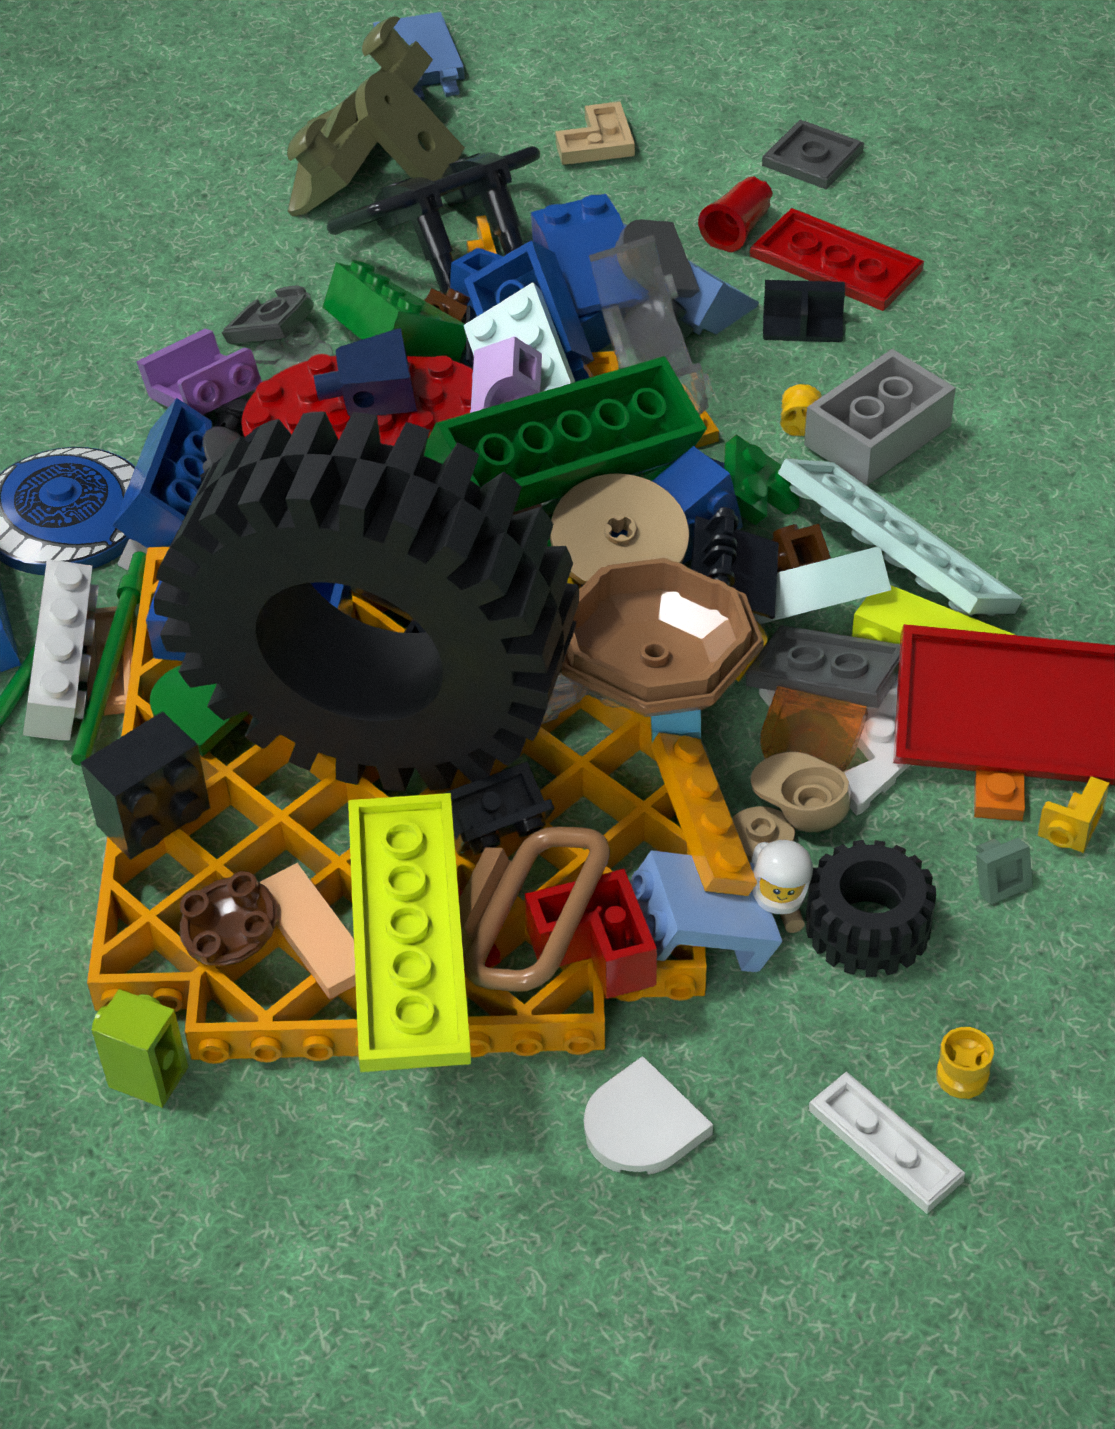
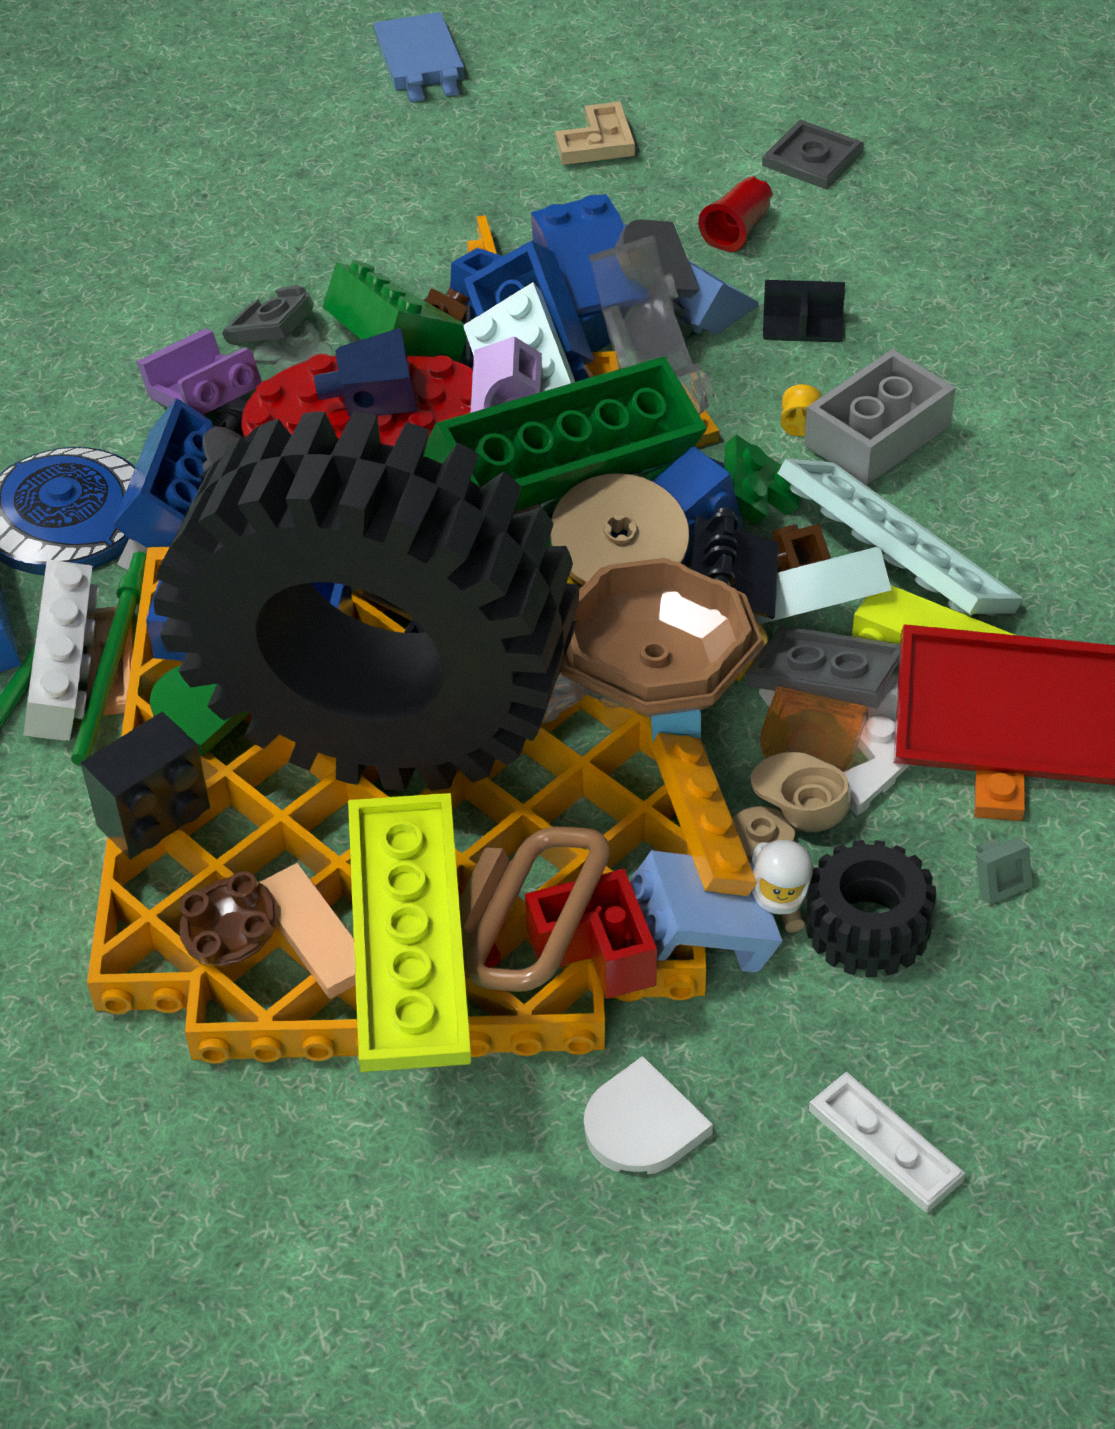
lime brick [91,989,189,1108] -> none
olive piece [287,16,465,216] -> none
black piece [326,146,540,293] -> none
black bracket [442,762,555,855] -> none
red tile [750,208,924,311] -> none
yellow wheel [936,1027,994,1099] -> none
yellow bracket [1038,777,1109,853] -> none

